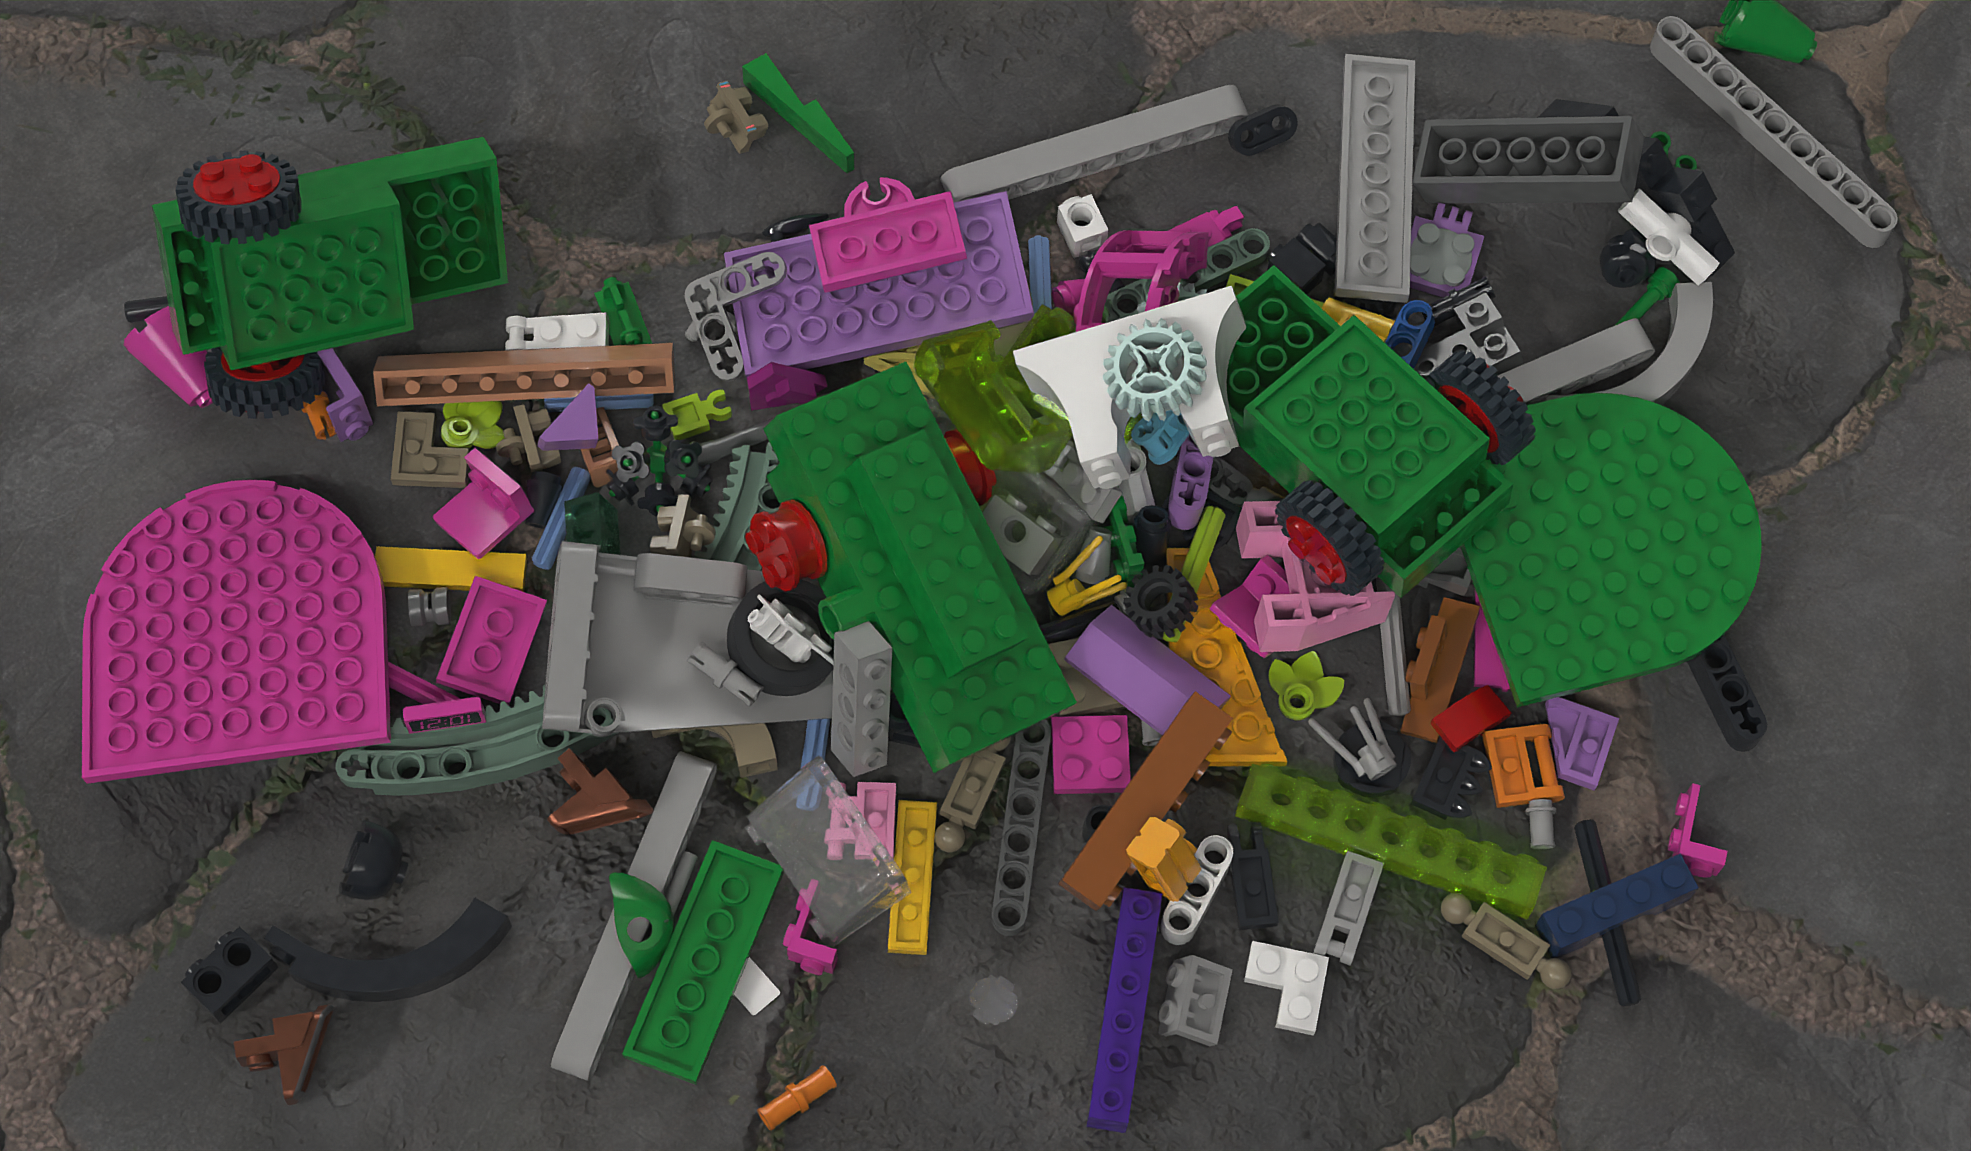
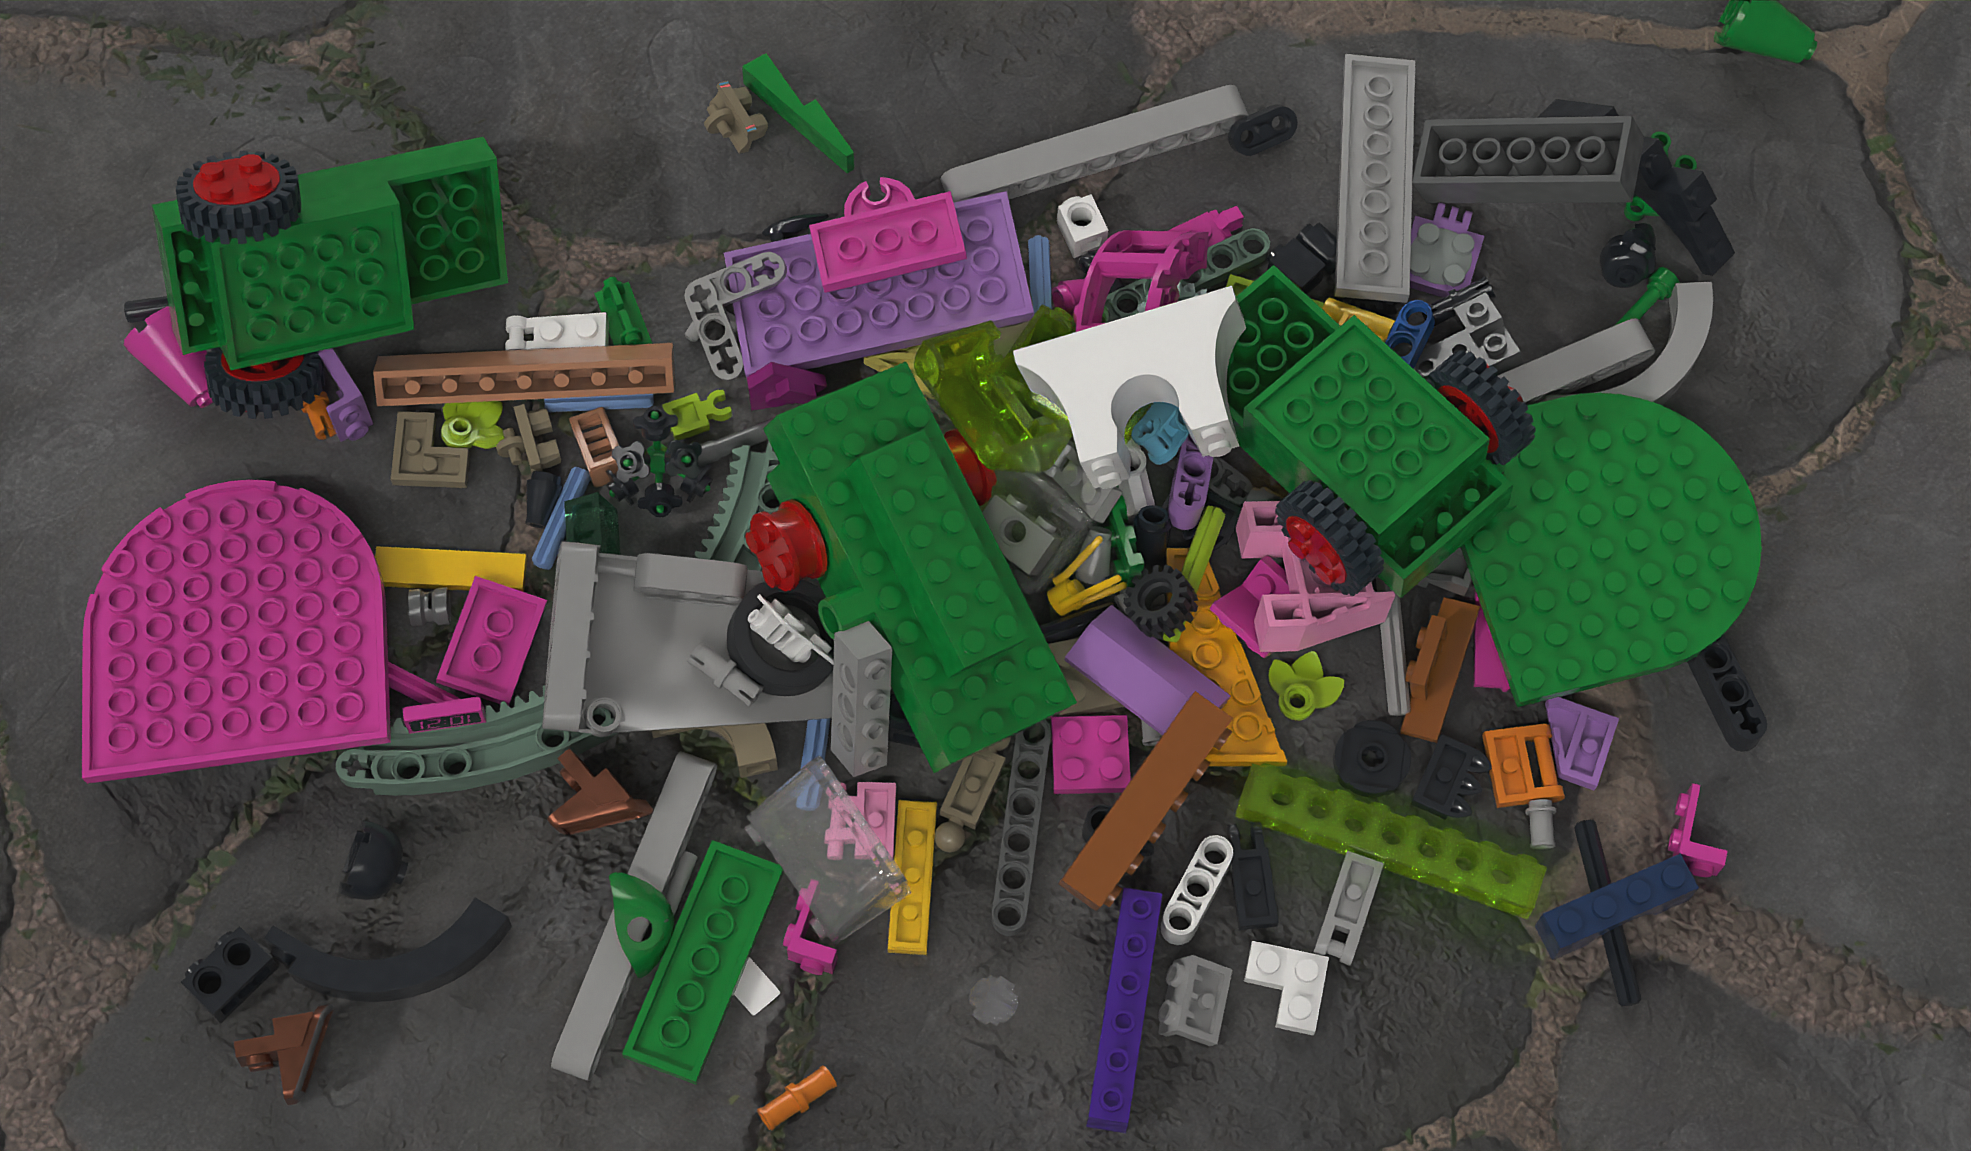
dark pink bracket [433,448,534,559] -> none
medium lavender slope [537,383,598,451] -> none
dark tan hips [650,495,716,558] -> none
light aqua gear [1103,318,1207,422] -> none
light orange brick [1126,817,1202,902] -> none
light grey plant [1308,698,1397,781] -> none
red slope [1430,684,1512,753] -> none
dark tan plate [1441,893,1571,989] -> none
white piece [1618,189,1720,285] -> none
light grey beam [1650,16,1898,248] -> none

